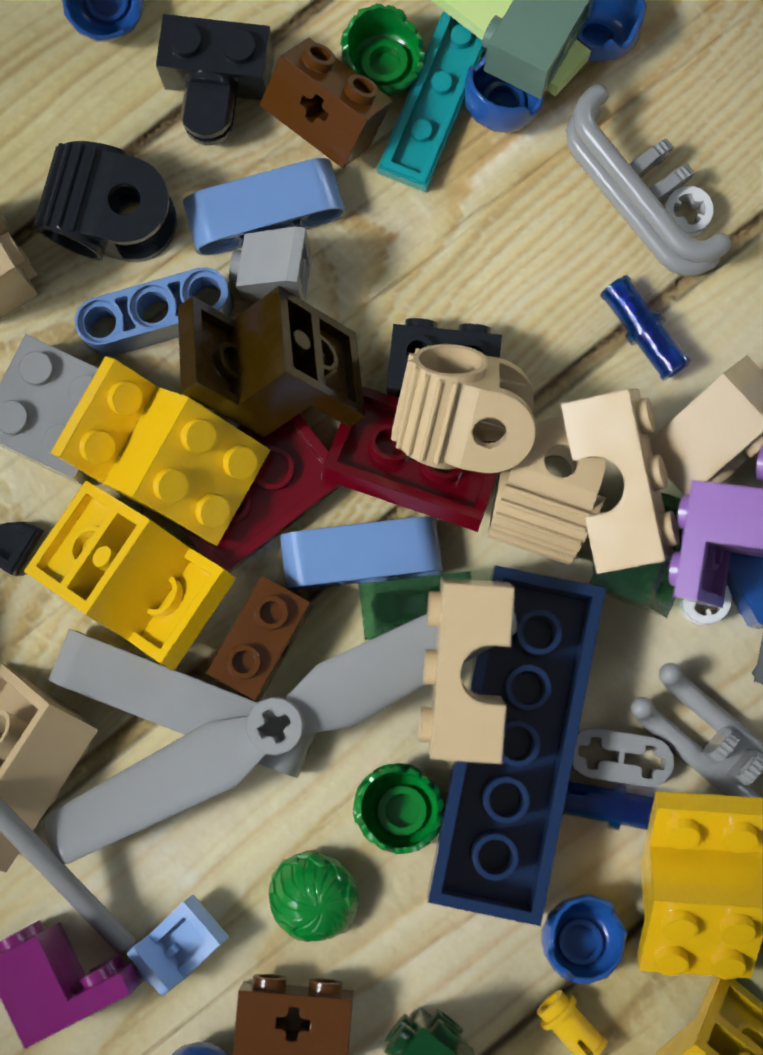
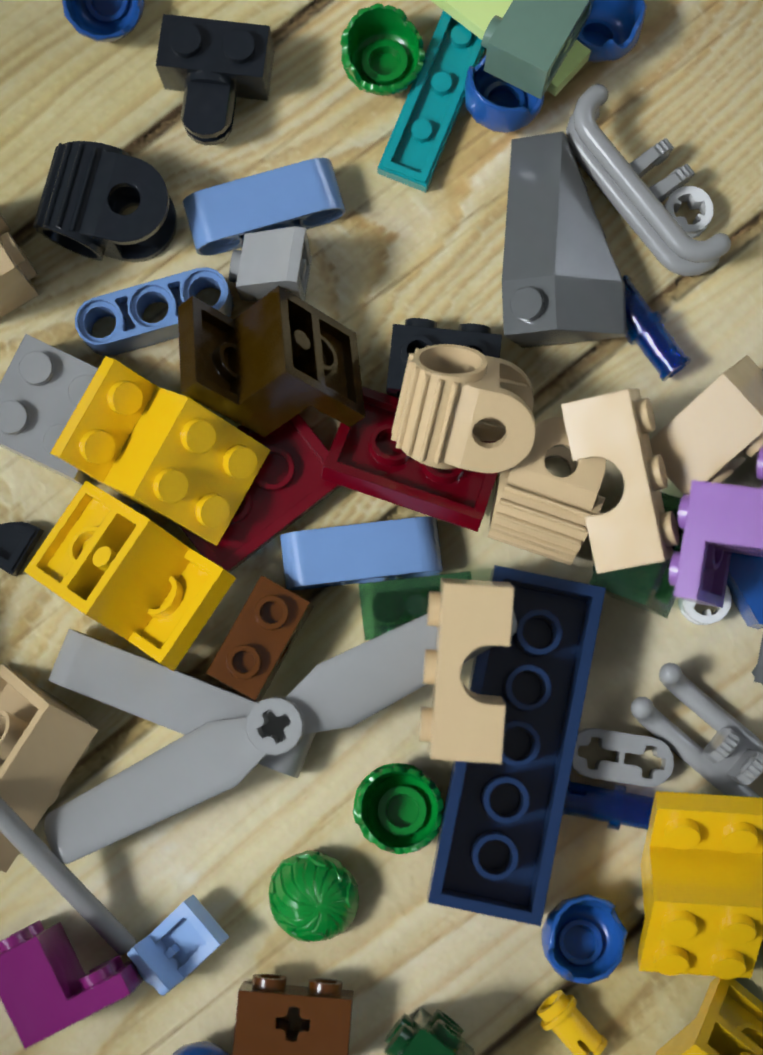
reddish brown brick [259,37,393,168] -> none
none -> dark grey wedge [502,131,627,348]

